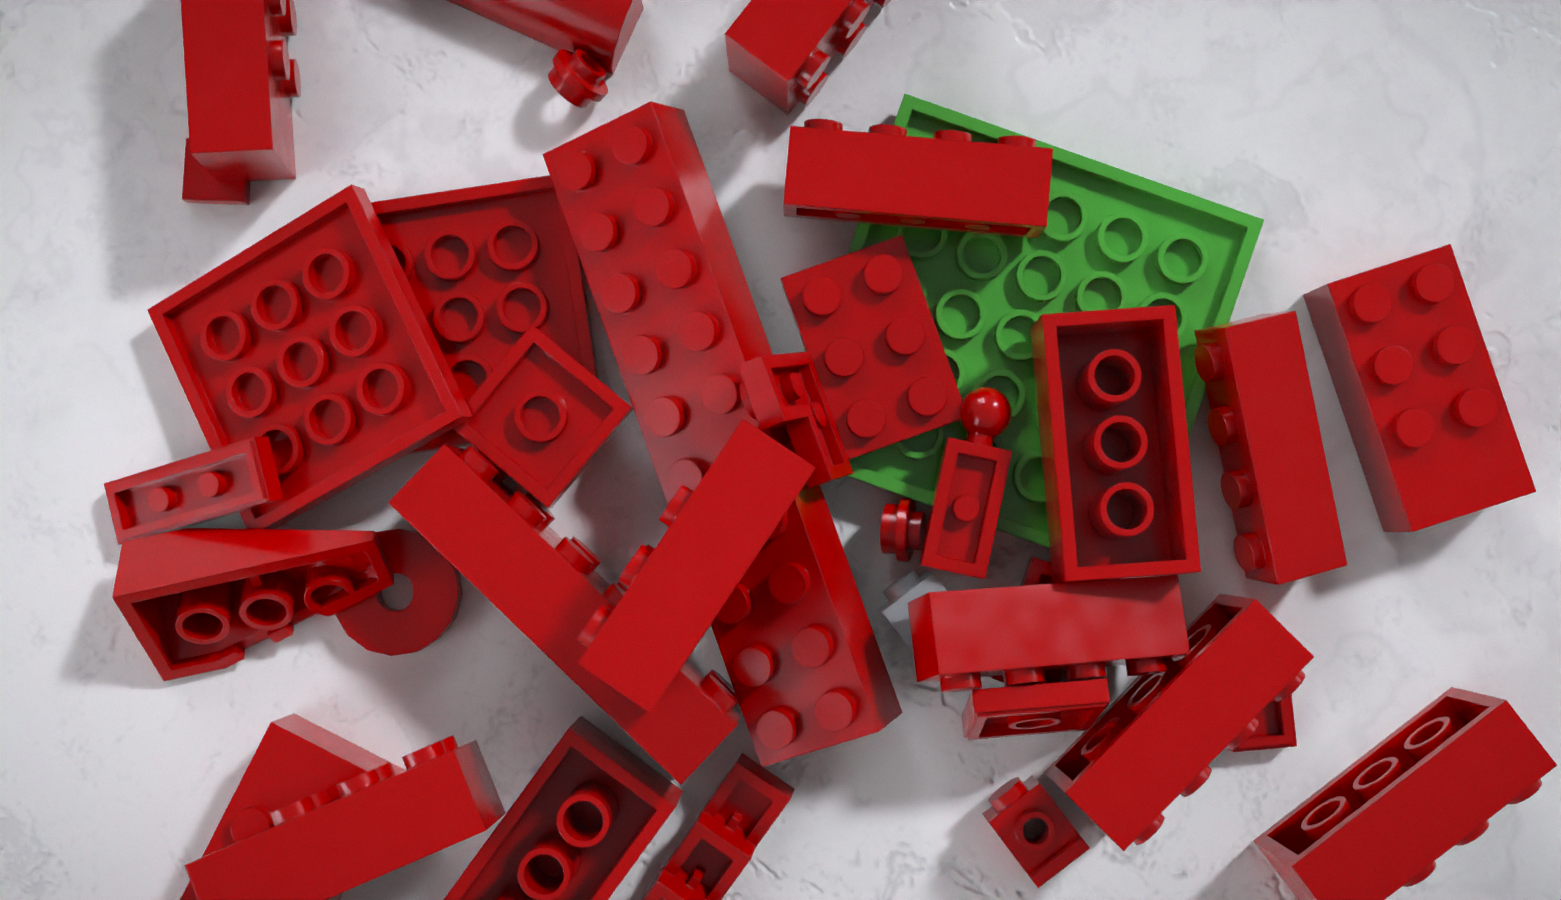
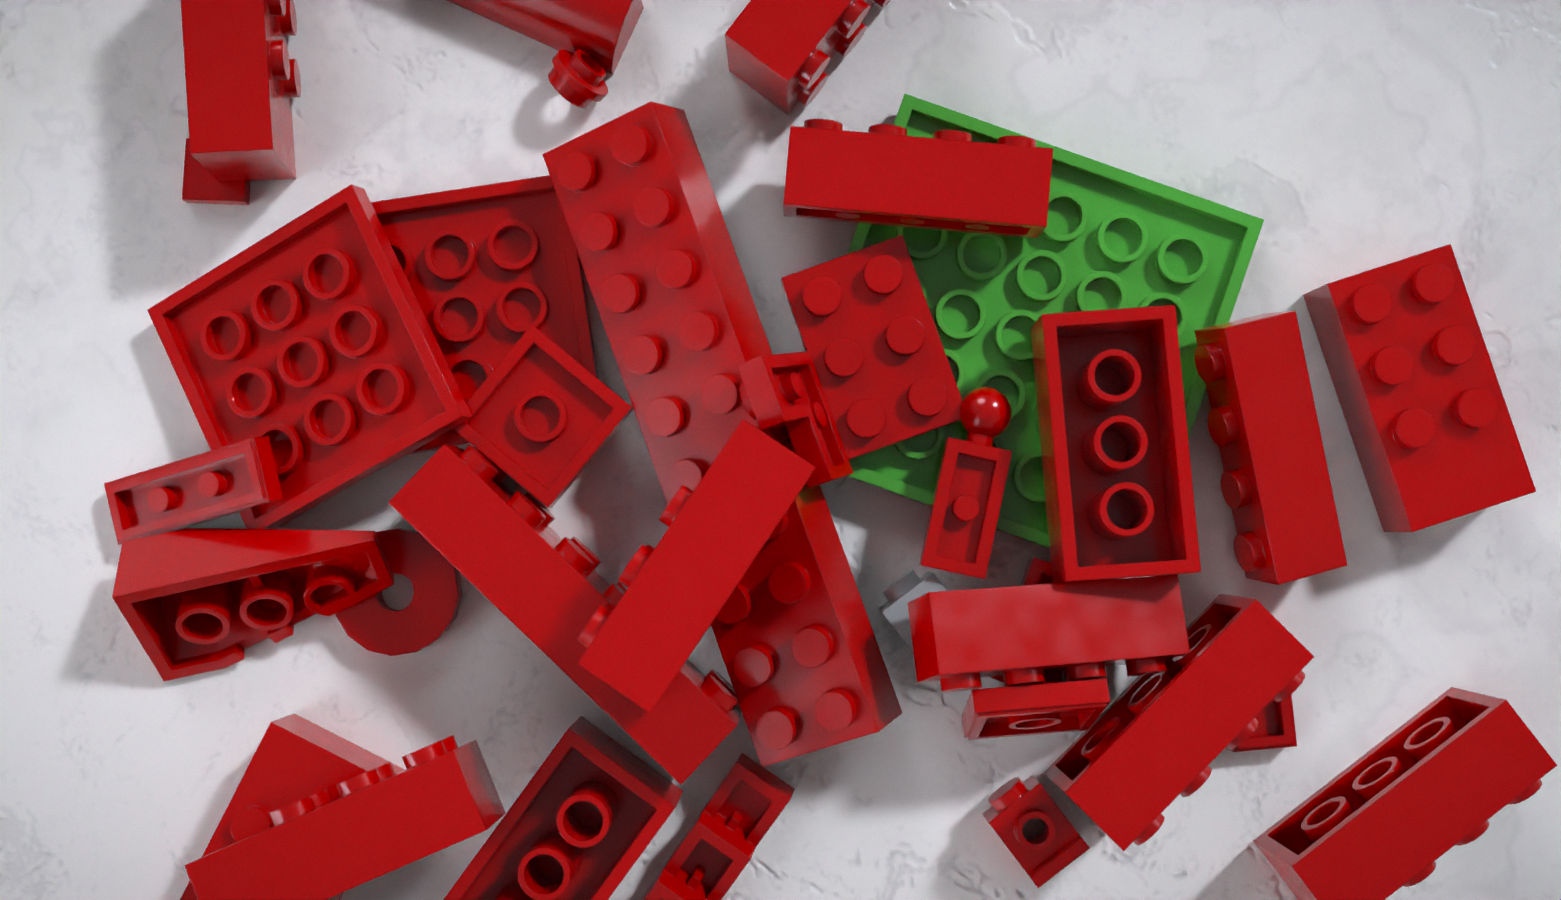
red plate [880,498,927,562] -> none

